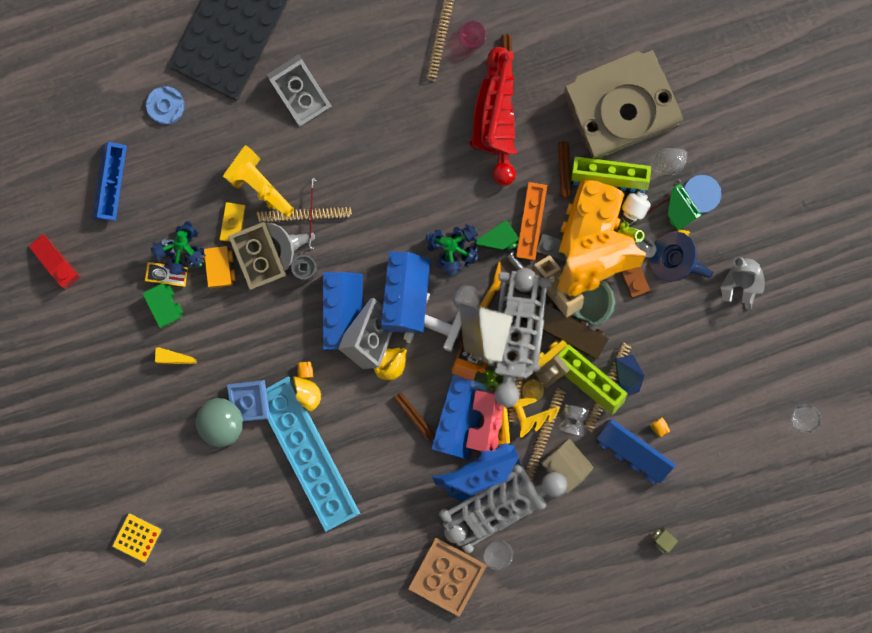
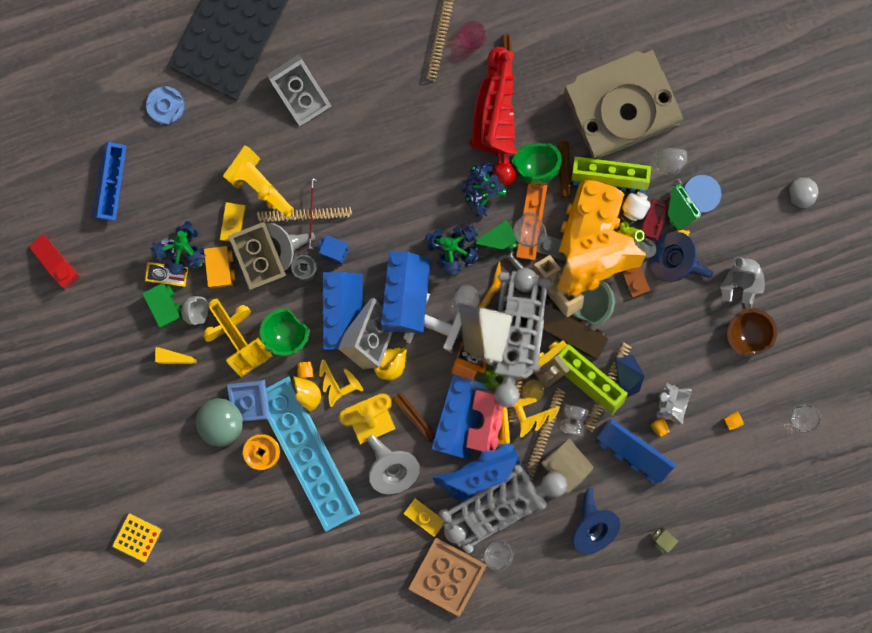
none -> light grey hair [181,296,209,325]
none -> yellow piece [203,299,273,378]
none -> light orange wheel [243,434,281,470]
none -> green cylinder [260,308,310,357]
none -> blue brick [317,235,350,265]
none -> yellow piece [319,359,364,407]
none -> yellow piece [339,394,395,444]
none -> light grey piece [367,435,419,494]
none -> yellow plate [404,498,444,537]
none -> dark blue plant [461,162,506,217]
none -> green cylinder [512,143,561,185]
none -> clear helmet [513,212,547,247]
none -> dark blue piece [572,488,620,554]
none -> dark red plate [640,198,669,241]
none -> light grey hair [657,383,692,425]
none -> light orange hose [724,411,744,430]
none -> reddish brown cylinder [727,308,777,356]
none -> light grey hair [789,177,818,208]

